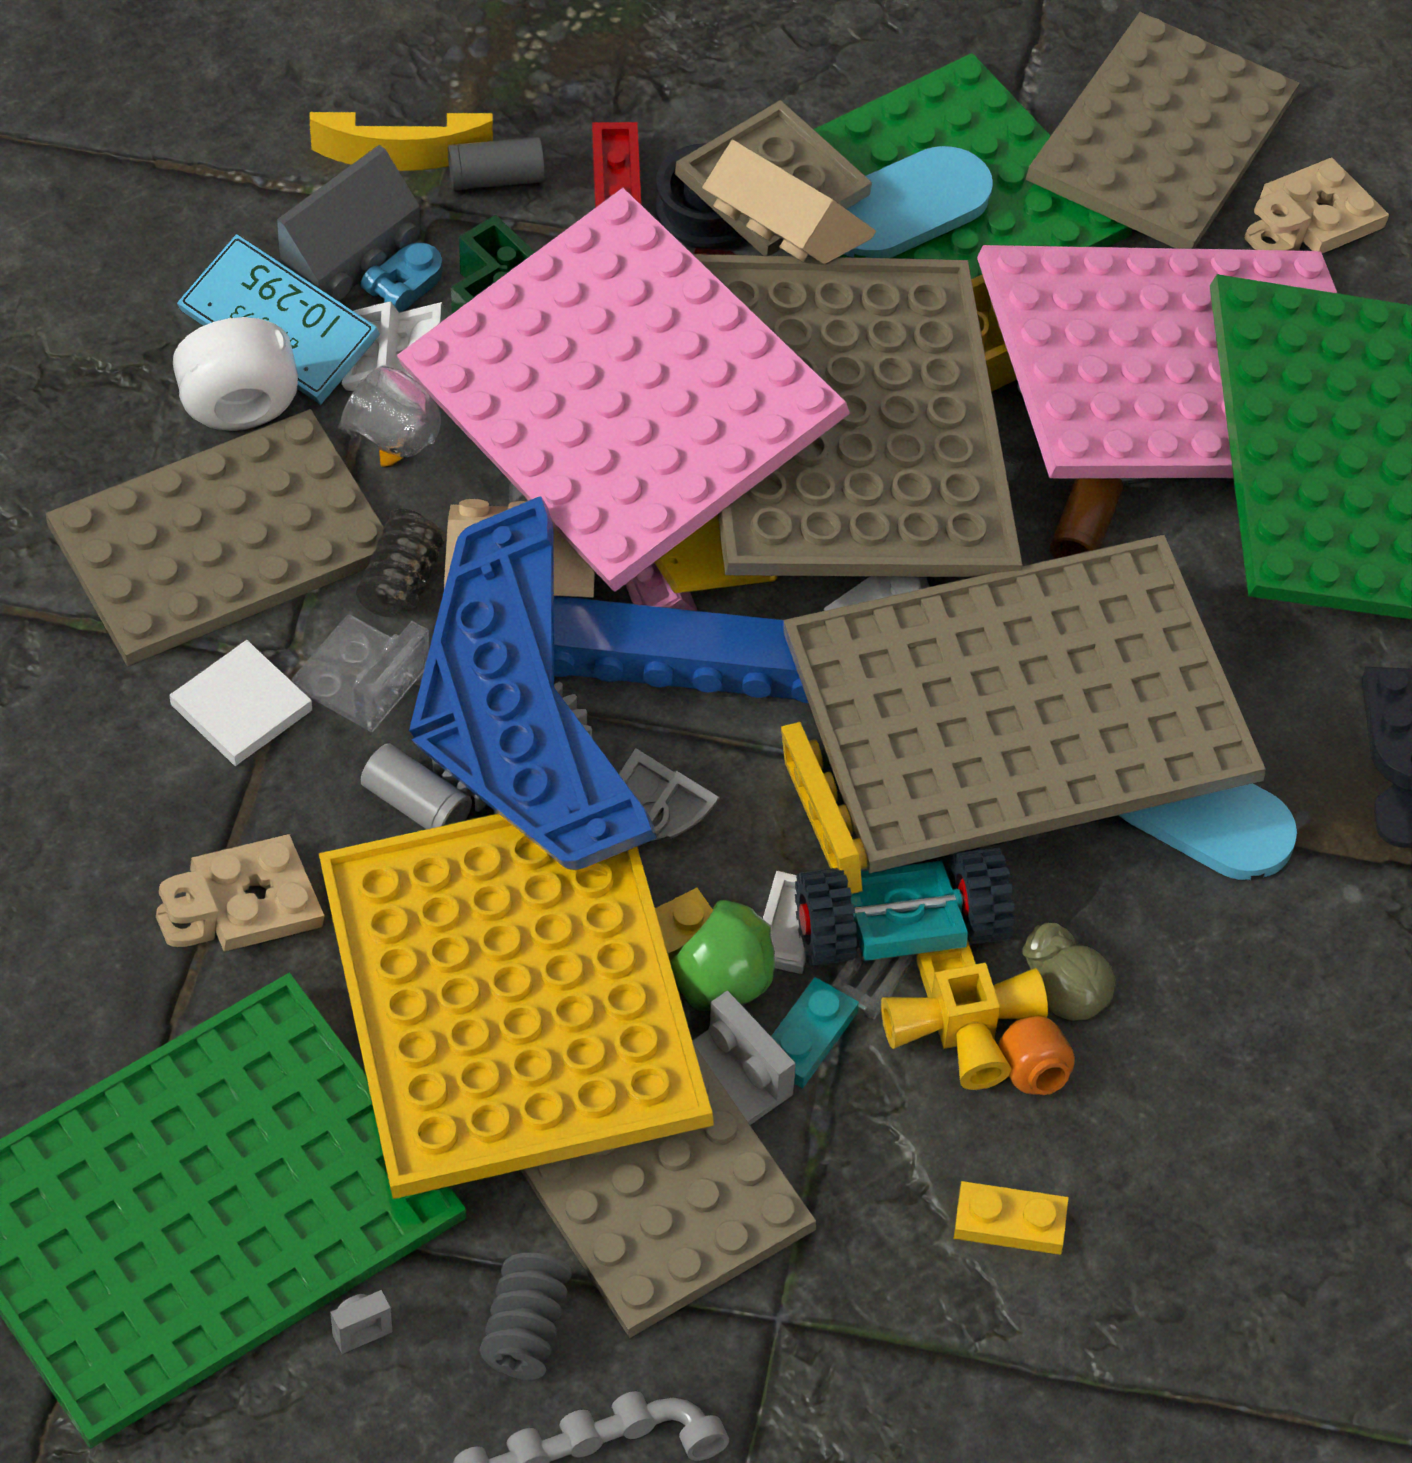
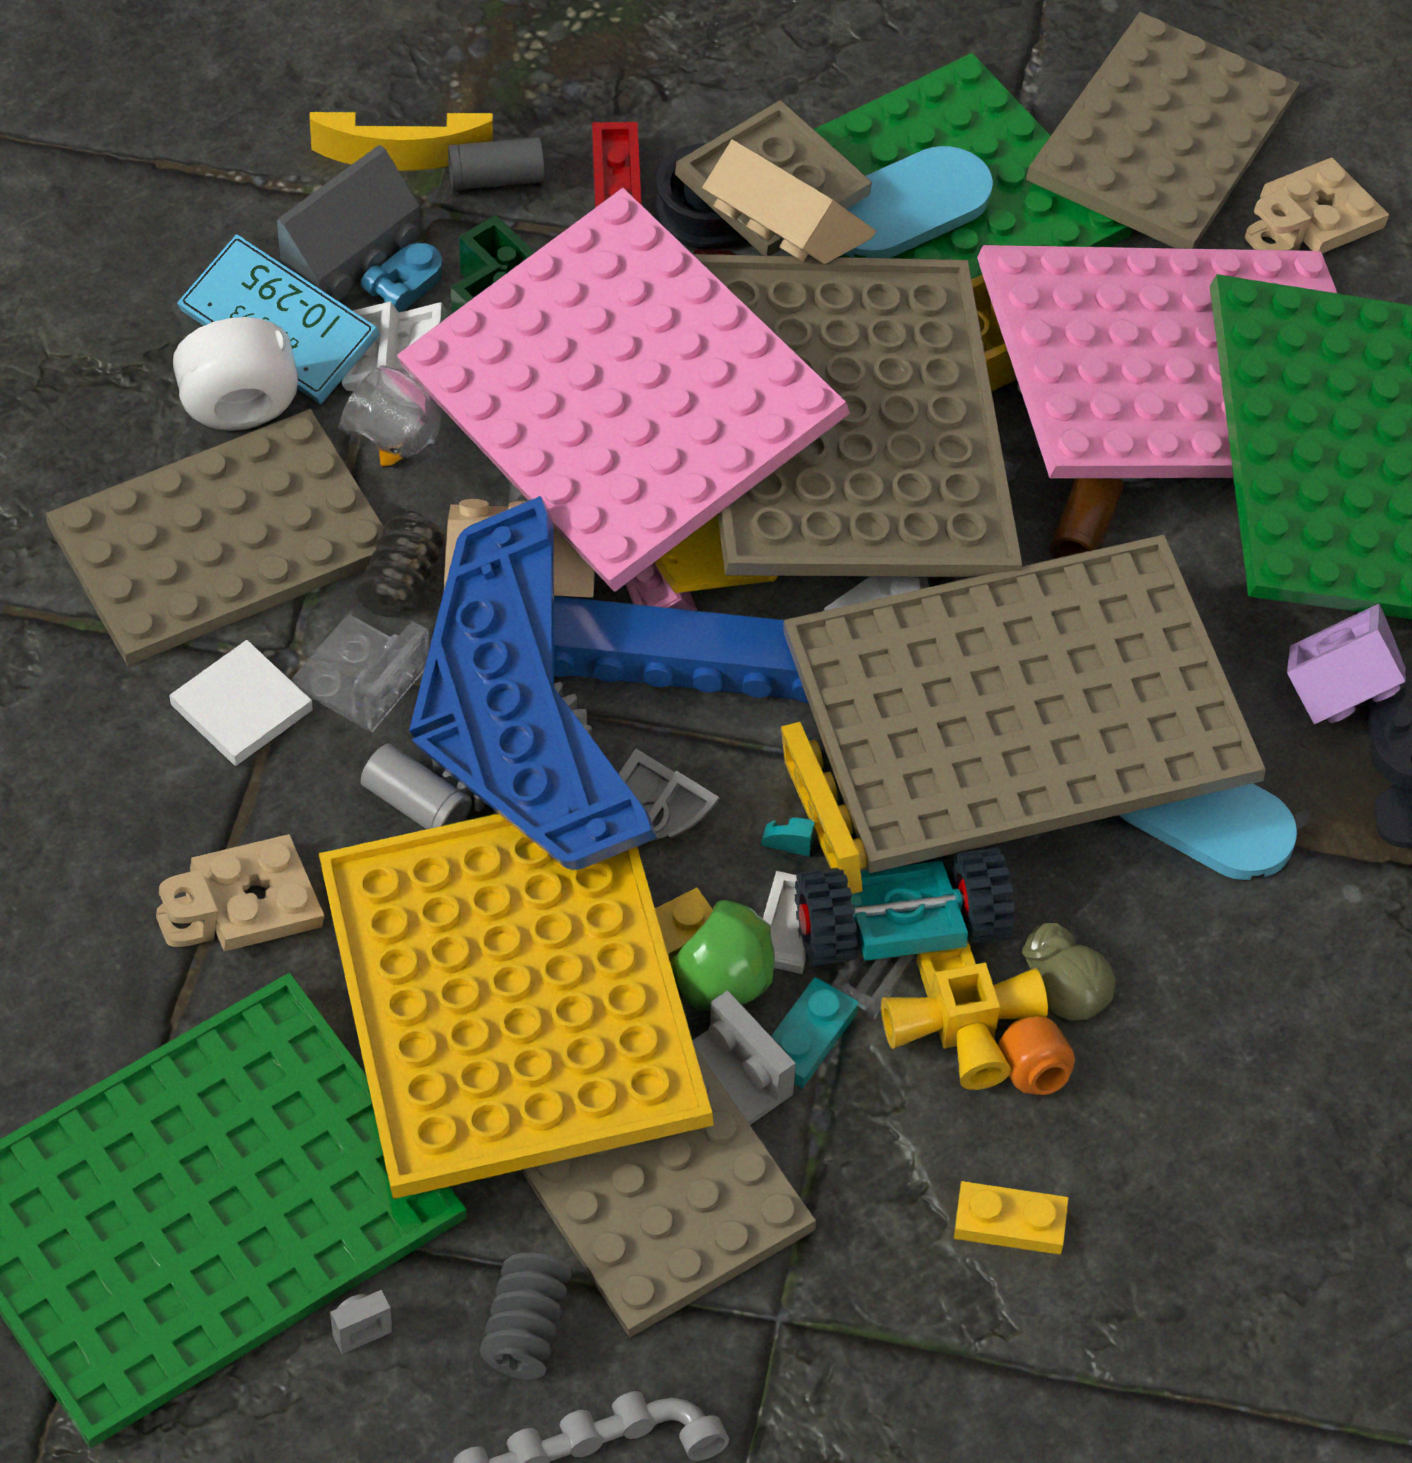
none -> teal tile [760,817,815,857]
none -> lavender slope [1287,604,1406,724]

